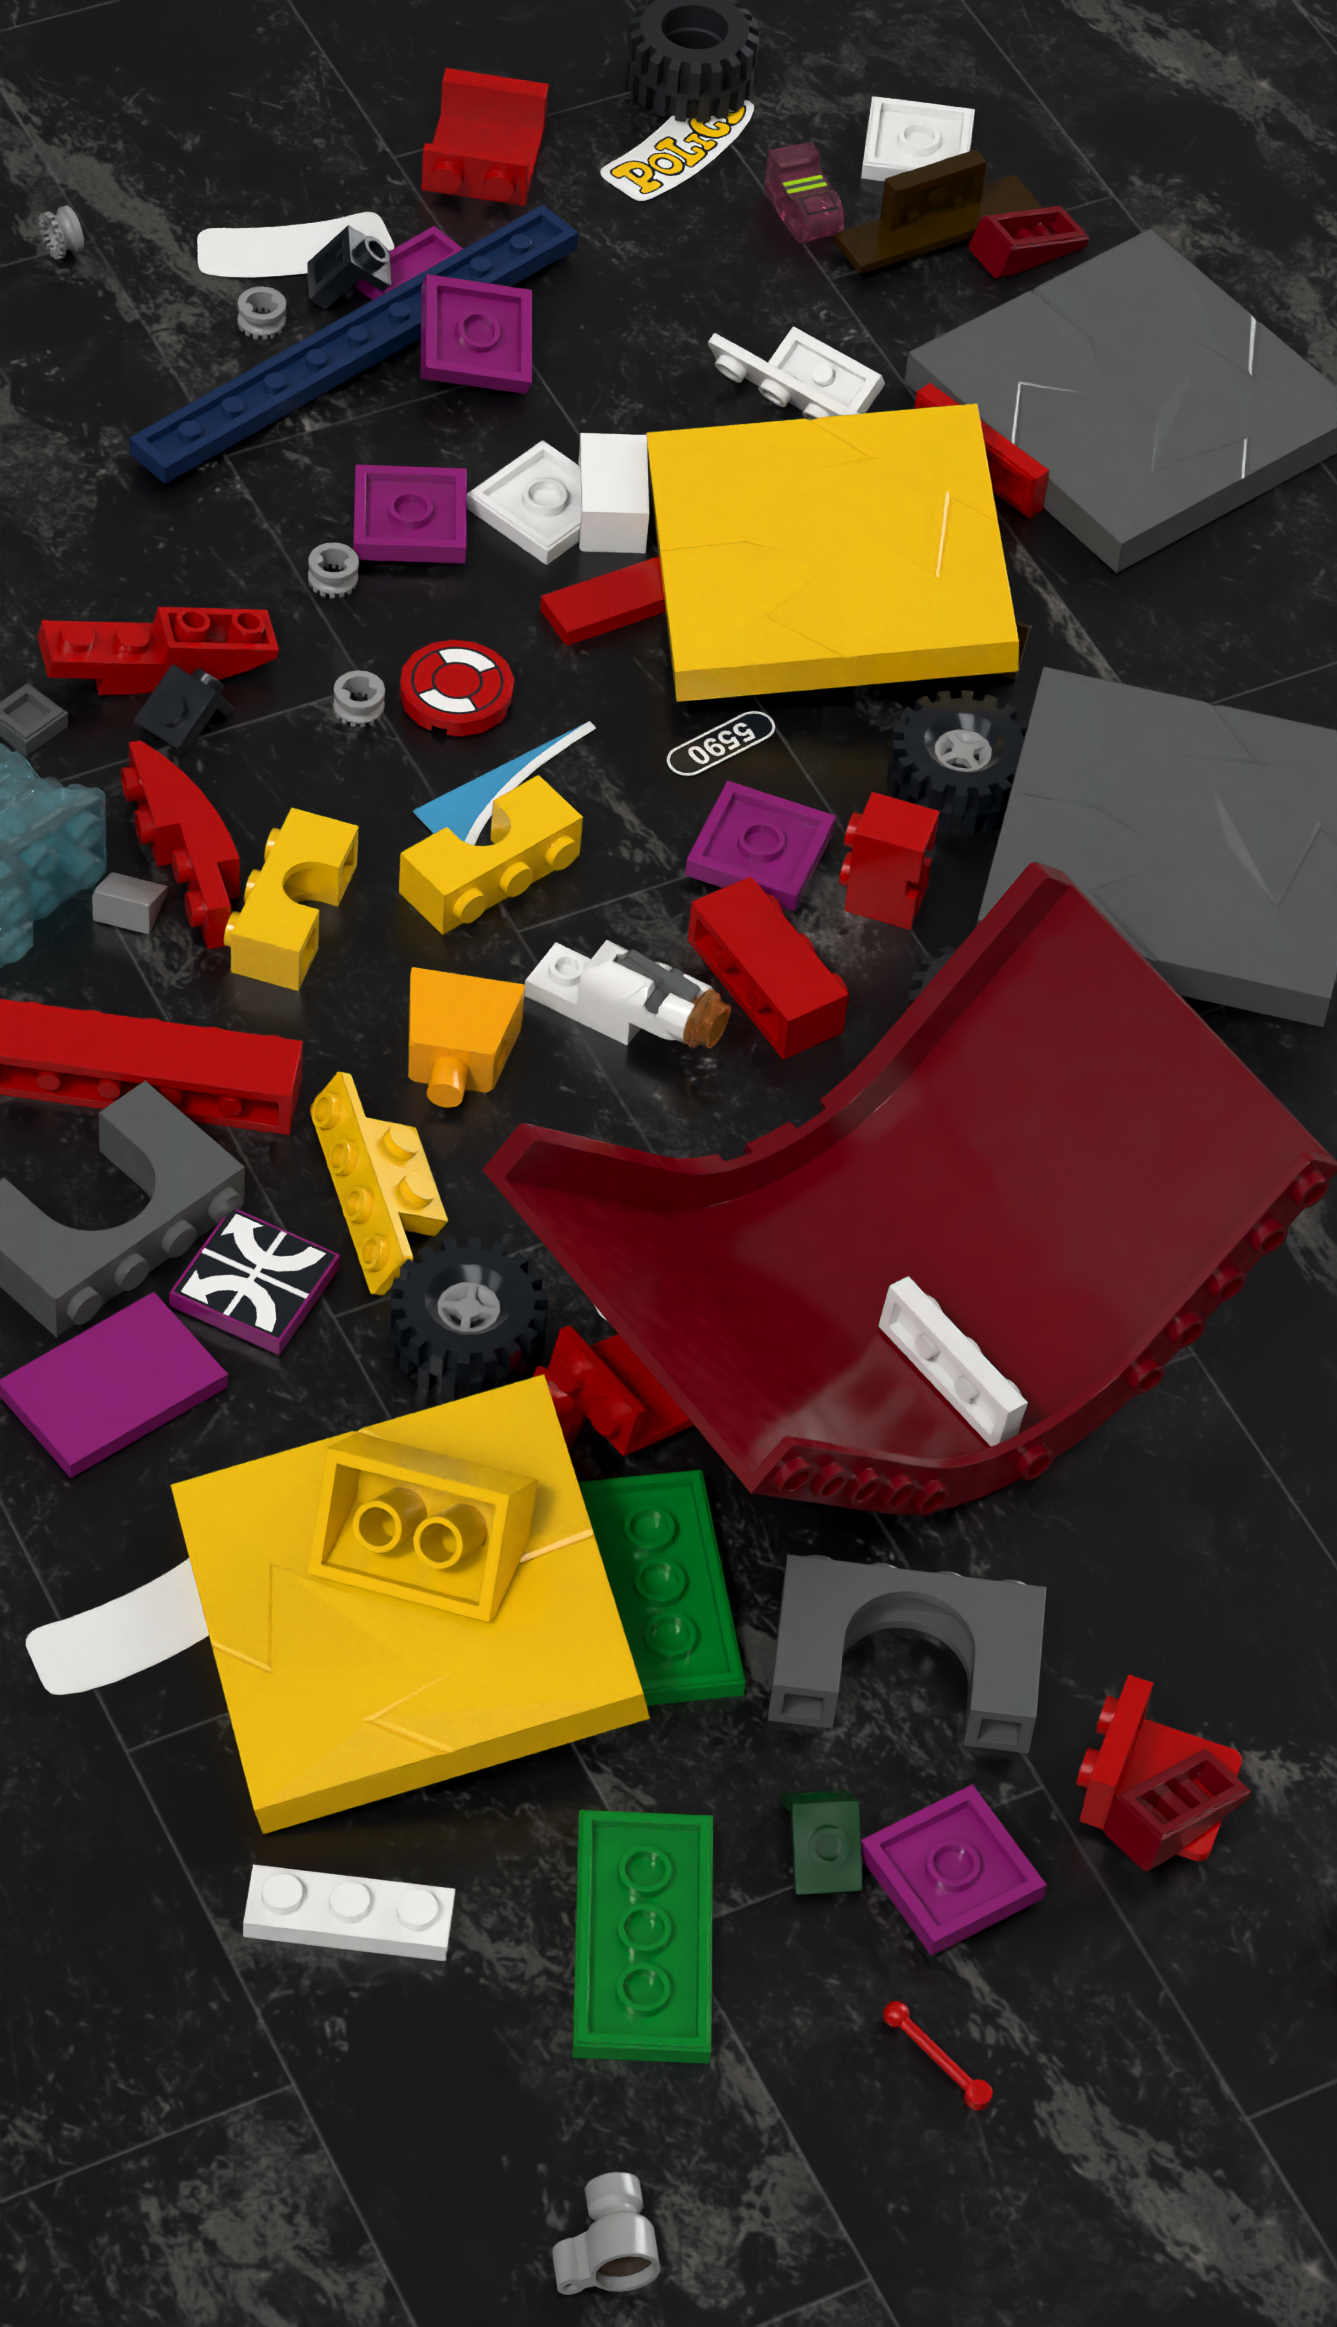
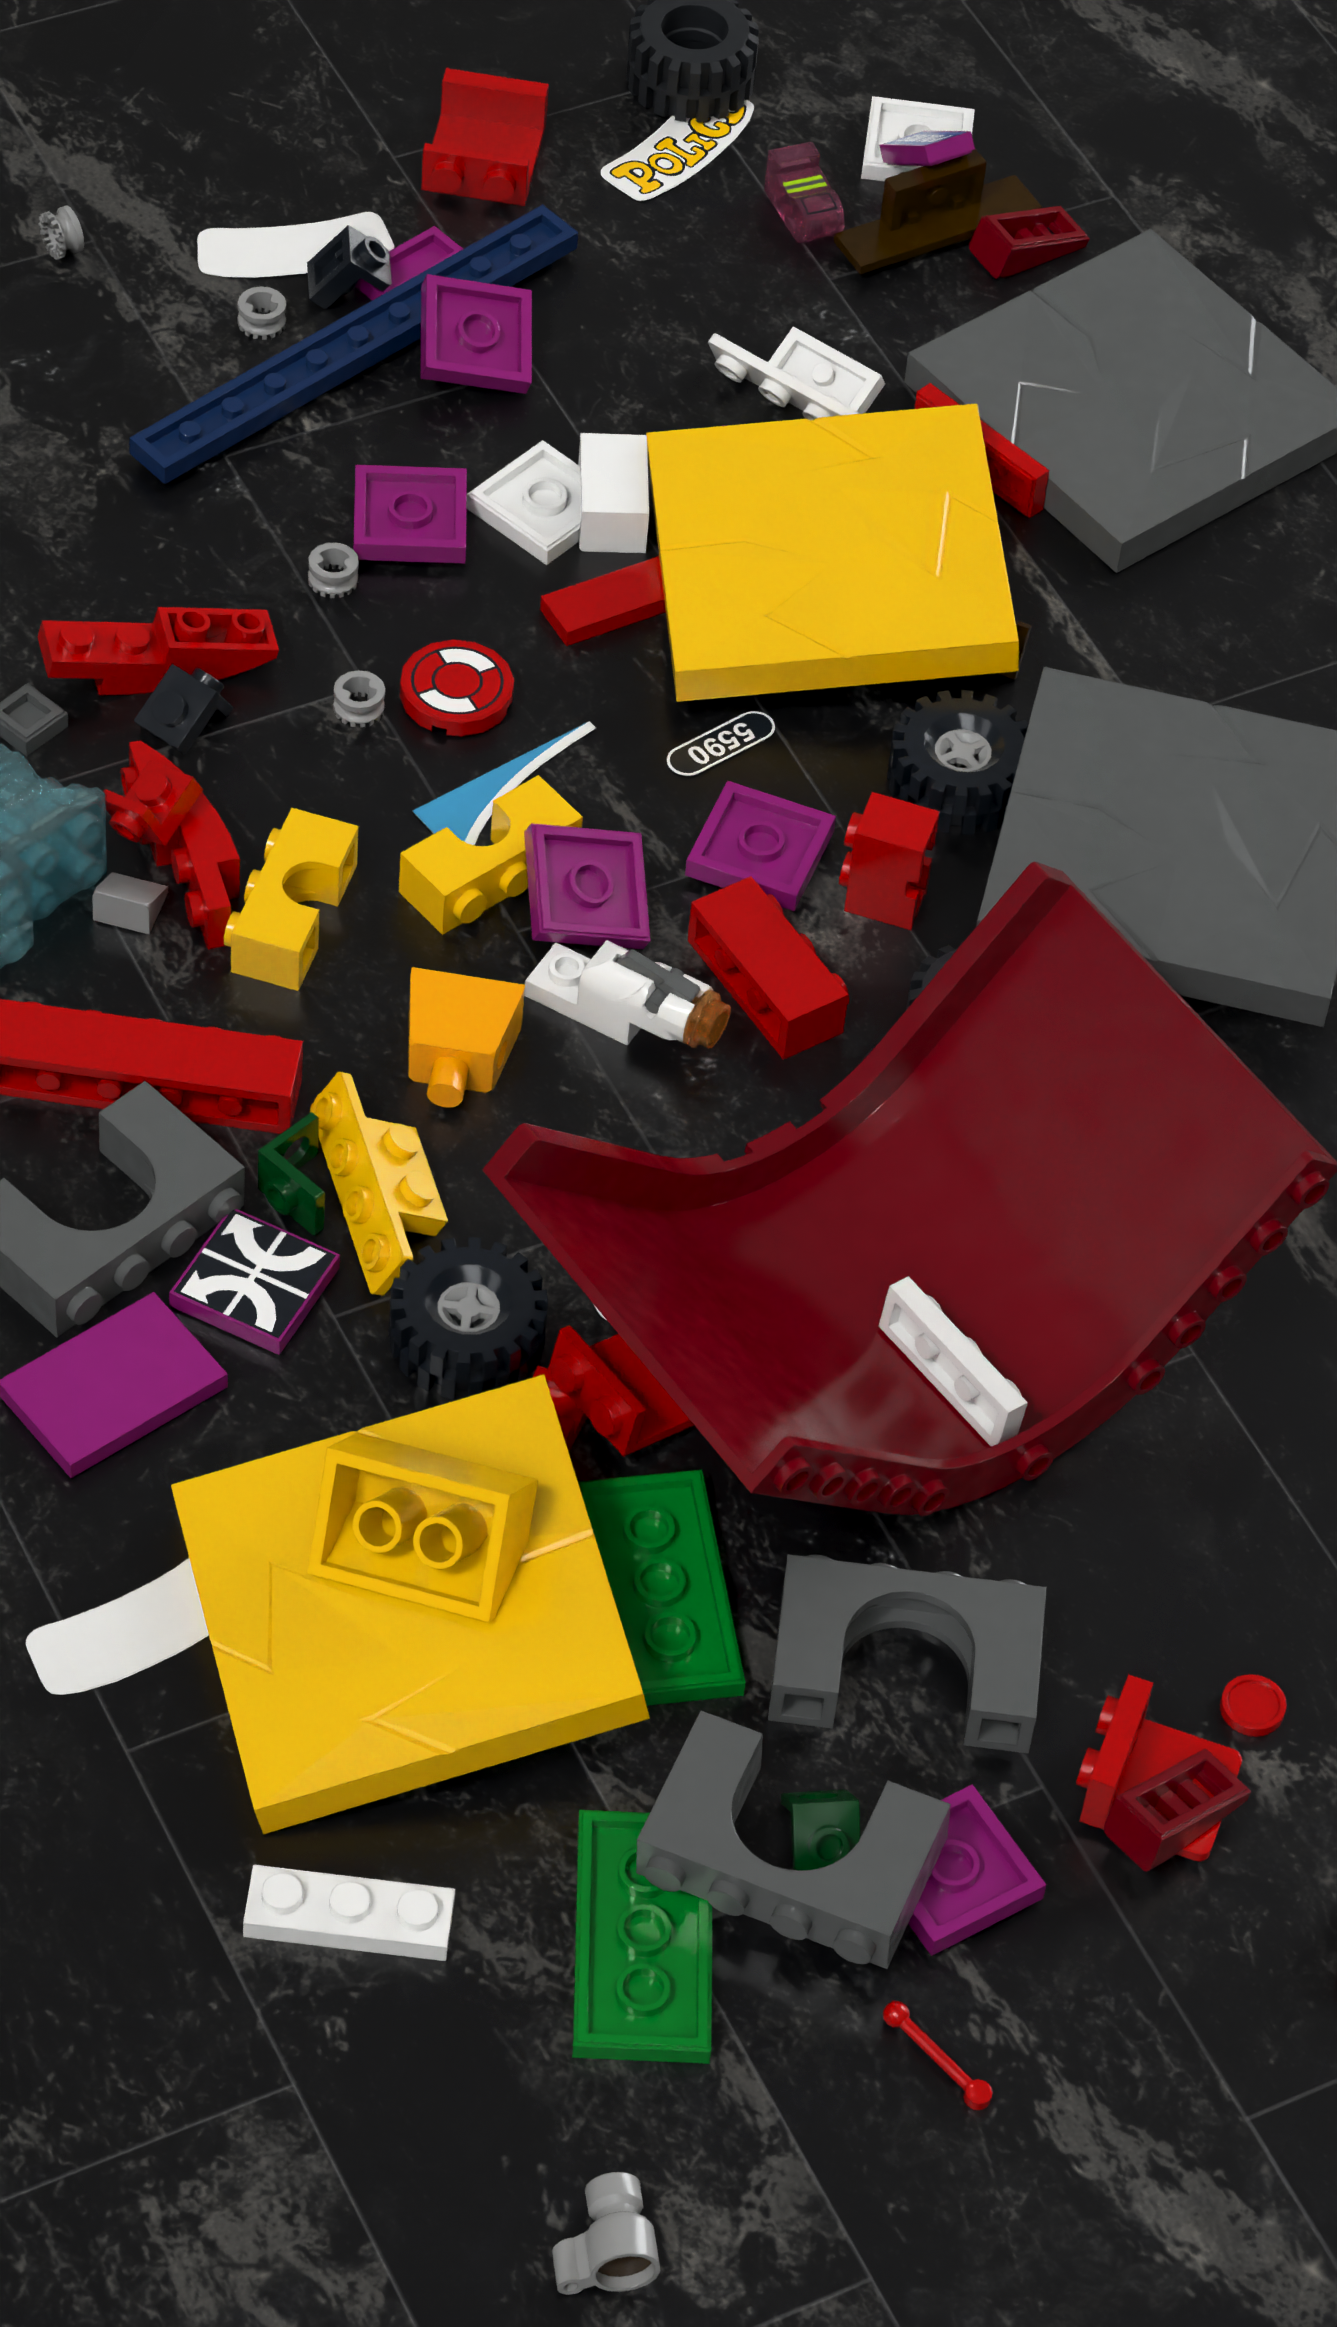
none -> red bracket [98,760,203,846]
none -> dark green bracket [258,1112,325,1236]
none -> magenta tile [524,823,651,949]
none -> dark grey arch [636,1711,951,1969]
none -> magenta tile [879,131,975,166]
none -> red piece [1220,1674,1287,1737]

